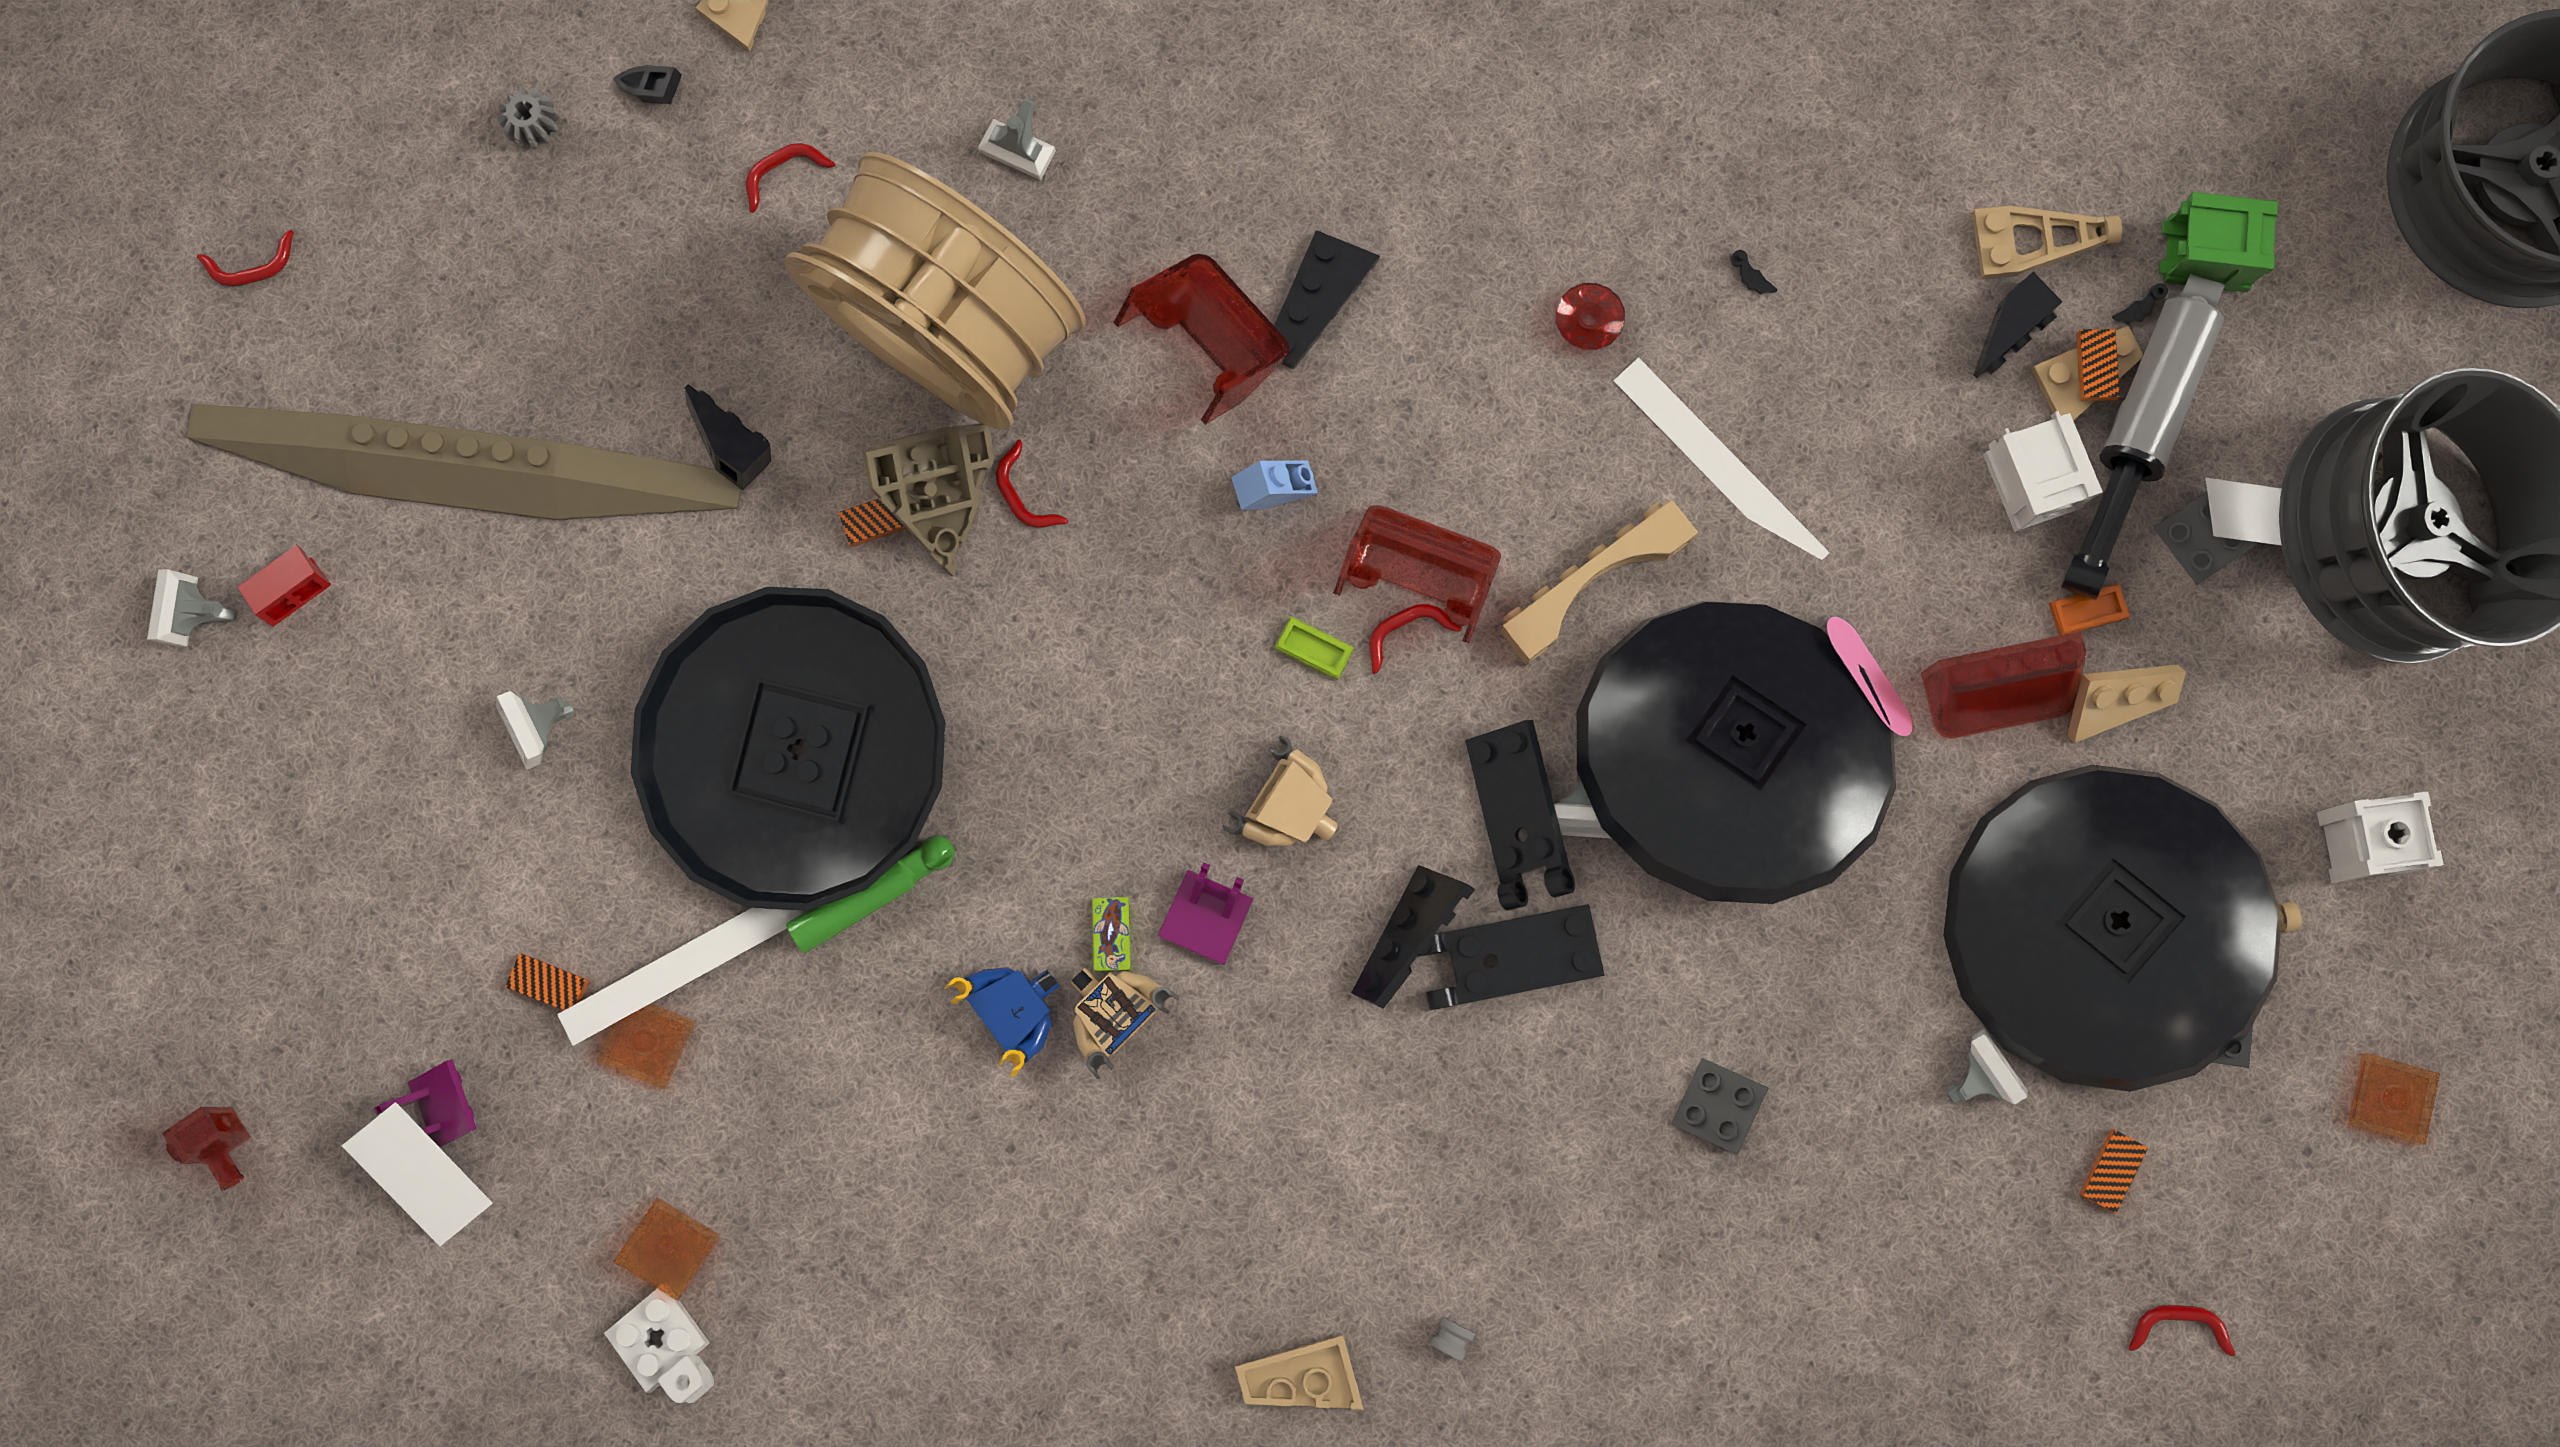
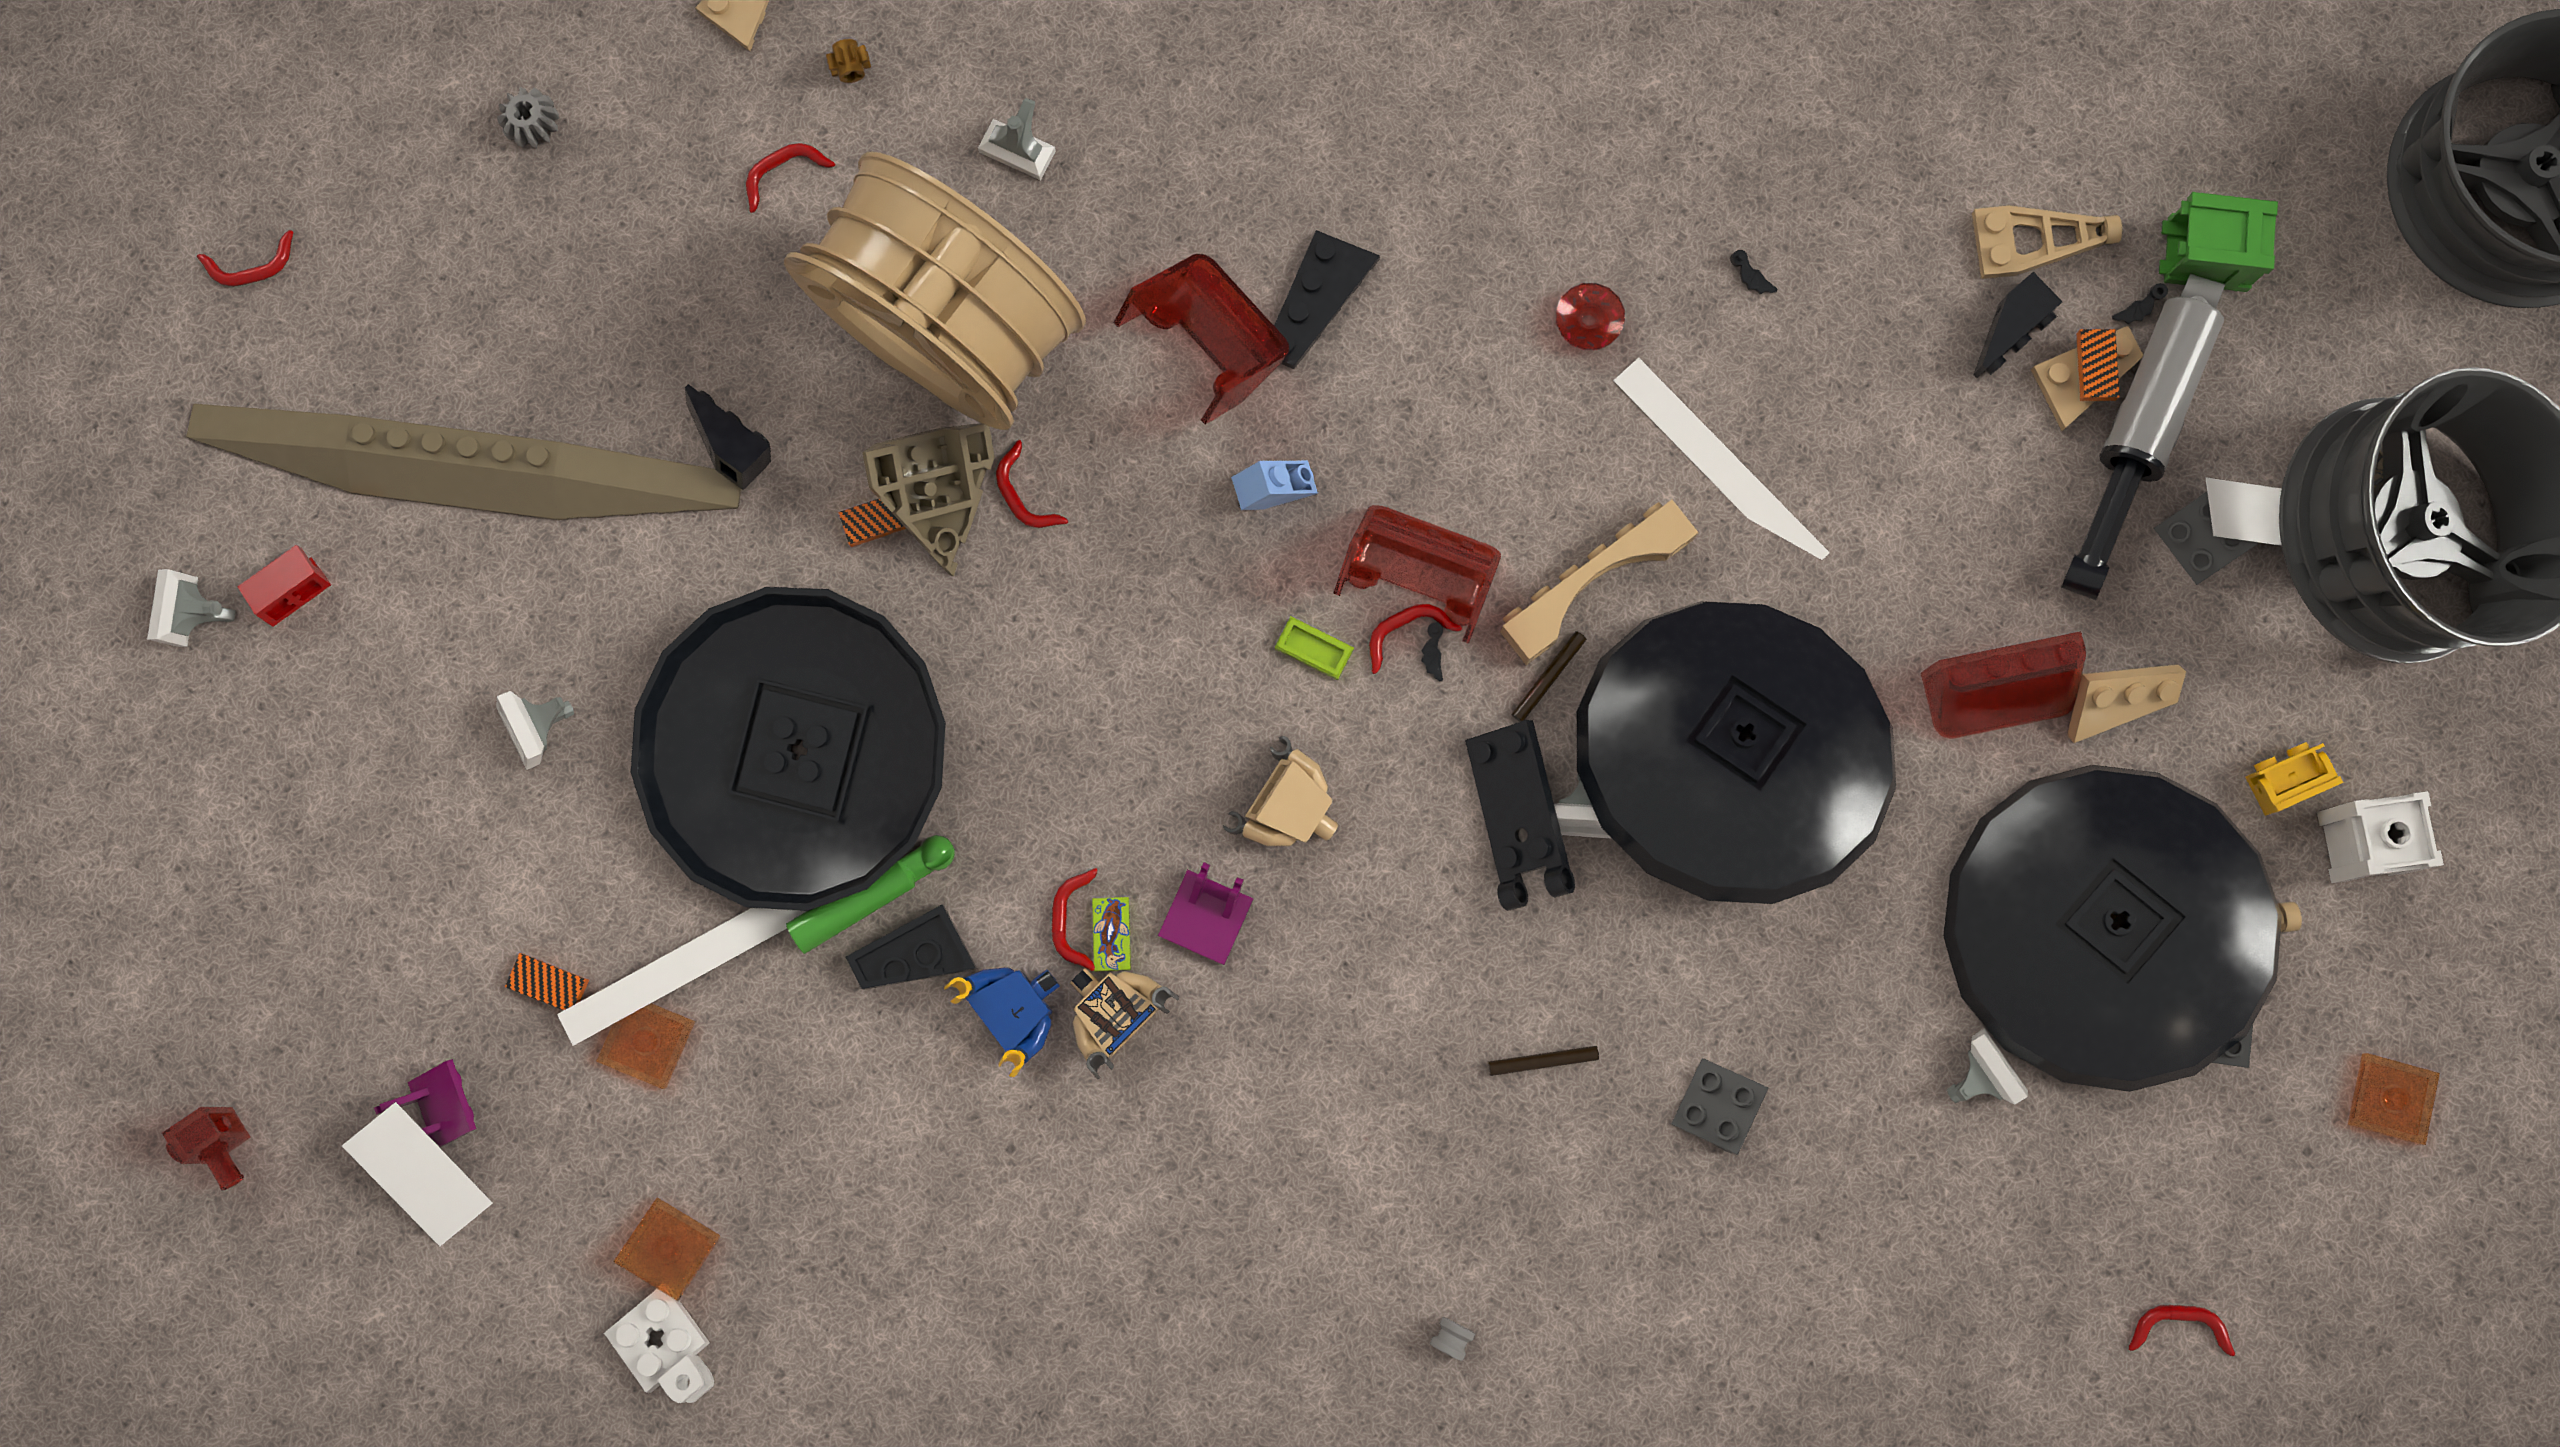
black plate [613,65,682,104] -> none
tan wing [1235,1334,1364,1410] -> none
black wing [1351,865,1475,1009] -> none
black hinge [1419,904,1605,1011] -> none
bright pink sticker [1827,617,1913,736] -> none
white container [1983,411,2103,532] -> none
orange tile [2049,583,2130,637] -> none
tile [2079,1130,2148,1214] -> none
none -> pearl gold gear [826,39,871,83]
none -> black wing [845,904,977,990]
none -> red animal [1052,868,1098,971]
none -> black piece [1421,623,1443,682]
none -> dark brown bar [1488,1046,1599,1076]
none -> dark brown bar [1511,631,1587,722]
none -> yellow hinge [2245,742,2343,816]

